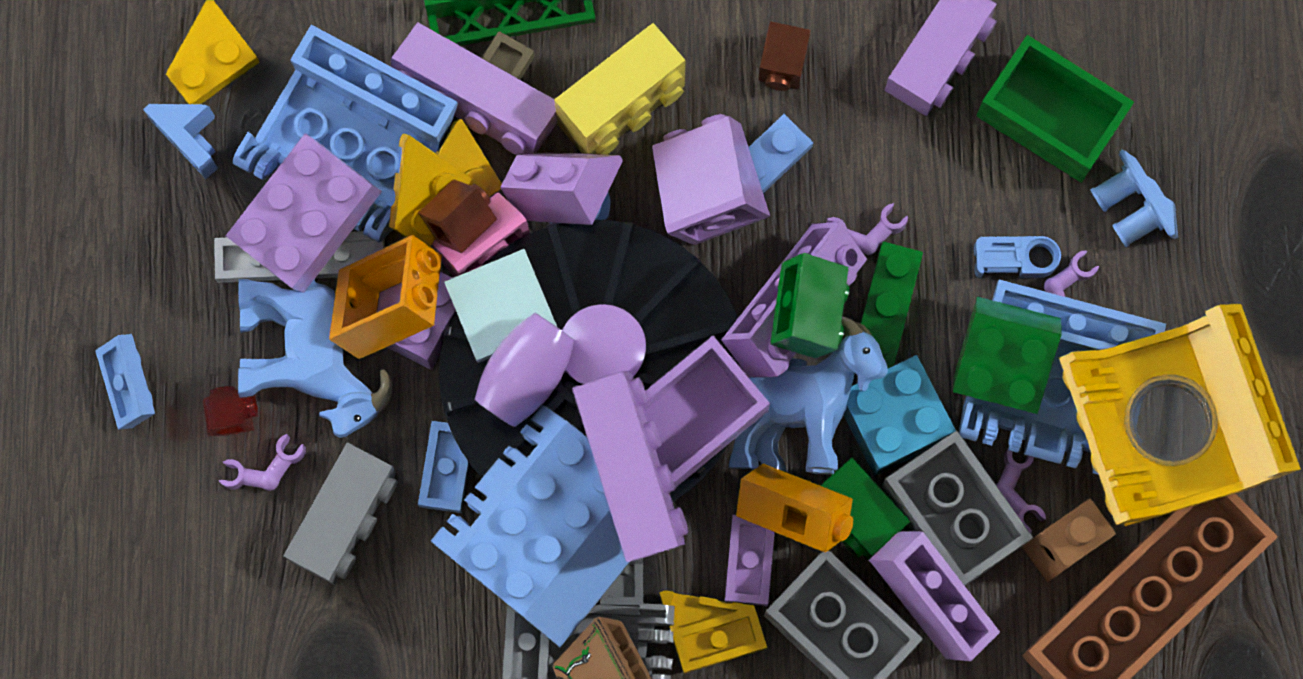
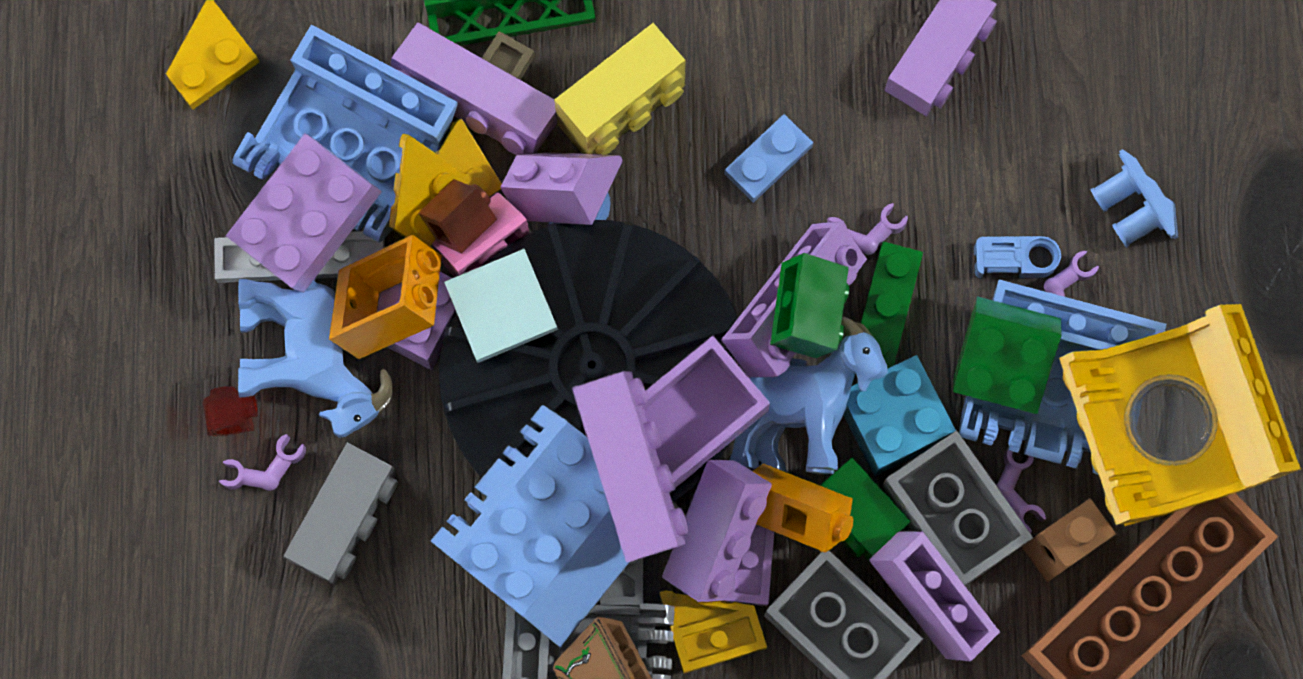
light blue plate [95,334,155,430] -> none
light blue slope [143,104,218,179] -> none
light blue plate [418,421,470,513] -> none
lavender piece [475,313,575,427] -> none
lavender dish [562,305,646,385] -> none
lavender slope [652,114,770,245] -> none
copper brick [758,21,811,91] -> none
green piece [976,35,1134,183] -> none
none -> lavender brick [662,460,772,602]

